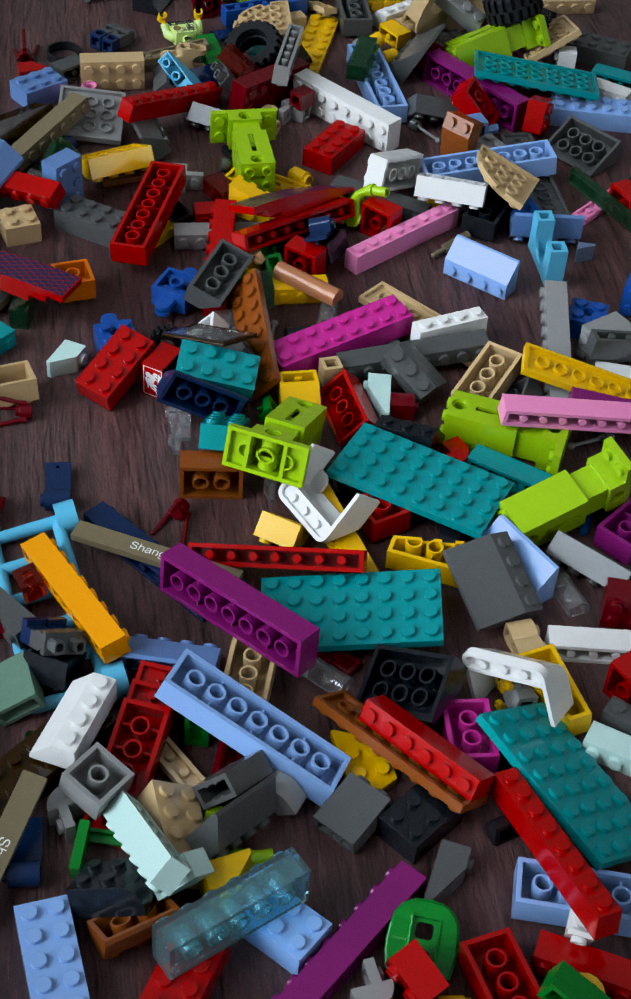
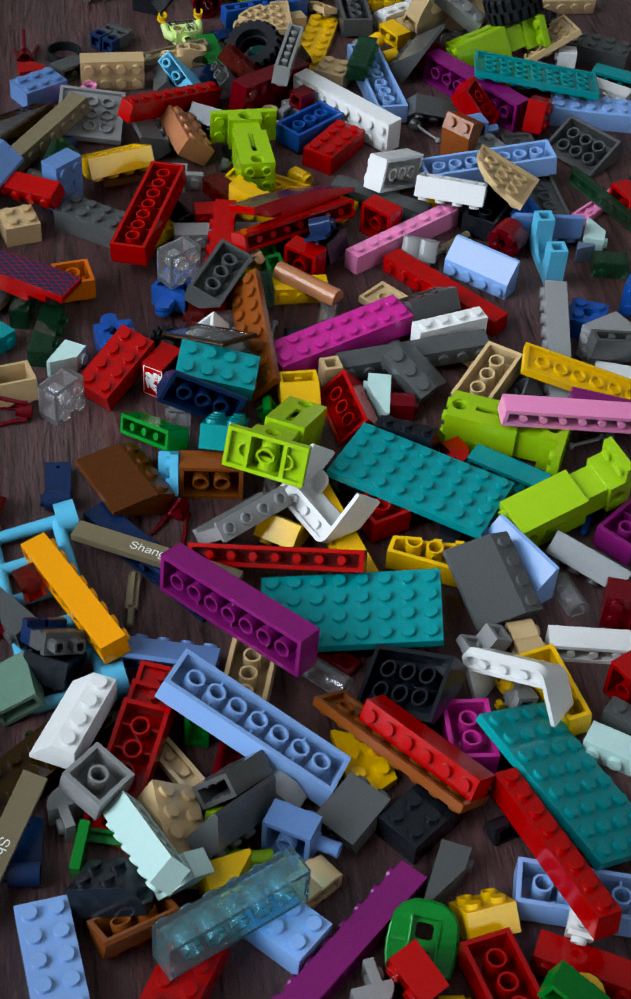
lime piece [346,183,390,227] -> none
none -> clear green brick [27,304,68,368]
none -> clear brick [37,366,85,427]
none -> reddish brown slope [75,442,175,516]
none -> green brick [120,411,189,451]
none -> dark tan axle [125,571,142,628]
none -> clear brick [157,235,201,290]
none -> medium azure bracket [158,450,180,497]
none -> nougat brick [159,105,215,167]
none -> clear red brick [183,303,208,326]
none -> light grey fence [192,486,291,543]
none -> medium blue brick [261,798,343,868]
none -> blue brick [276,101,344,153]
none -> tan brick [283,855,343,909]
none -> tan piece [314,56,354,89]
none -> red brick [382,248,508,337]
none -> dark grey slope [398,287,461,322]
none -> light grey brick [401,234,440,266]
none -> yellow slope [448,888,521,941]
none -> light grey brick [455,623,513,654]
none -> dark red brick [488,217,529,258]
none -> light aqua slope [582,218,608,255]
none -> clear green brick [589,251,630,279]

